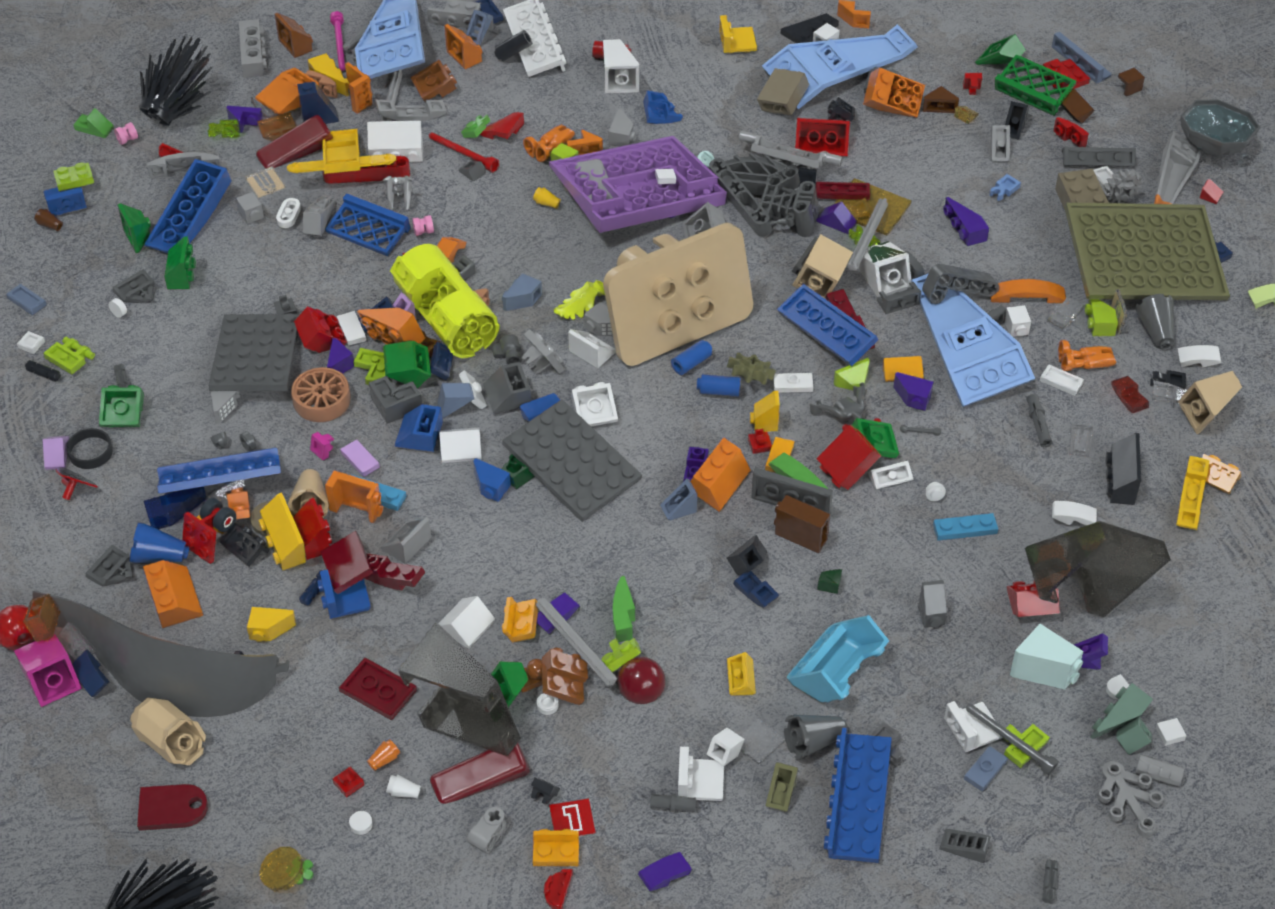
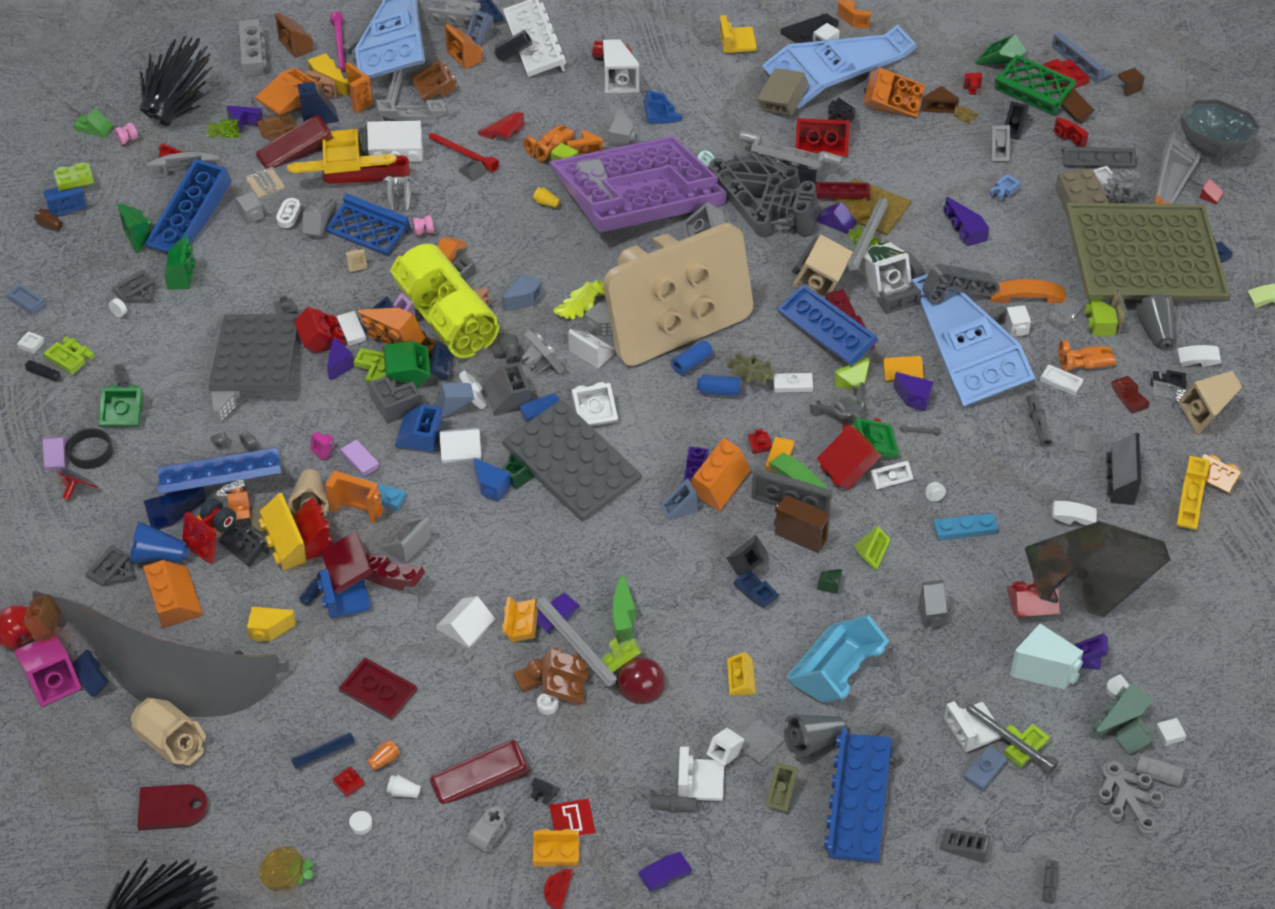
nougat piece [291,367,351,422] -> none
clear smoke windscreen [398,623,521,756] -> none
bright green plate [461,115,490,138] -> none
green slope [481,661,528,723] -> none
white tile [655,169,676,184] -> none
yellow slope [750,391,780,432] -> none
none -> dark blue axle [291,733,354,769]
none -> tan tile [345,249,367,272]
none -> dark grey axle [359,127,369,156]
none -> lime slope [854,526,891,570]

